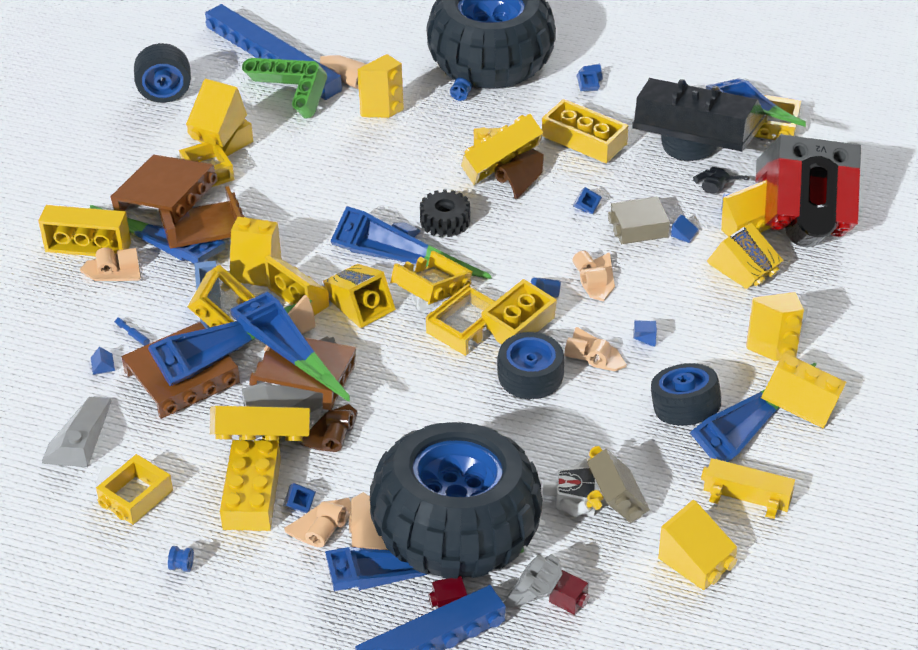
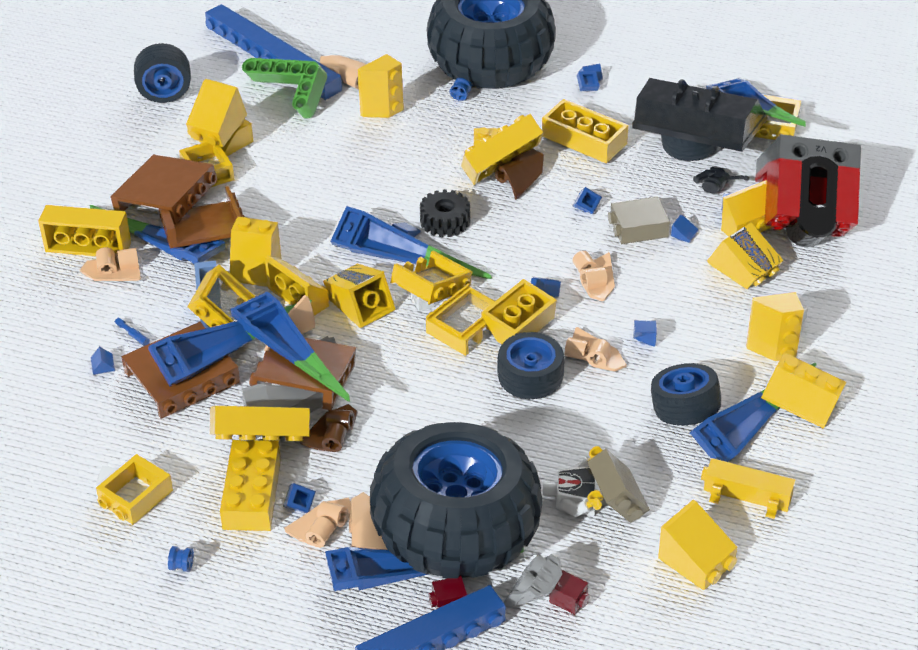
light grey wedge [42,396,112,468] -> none

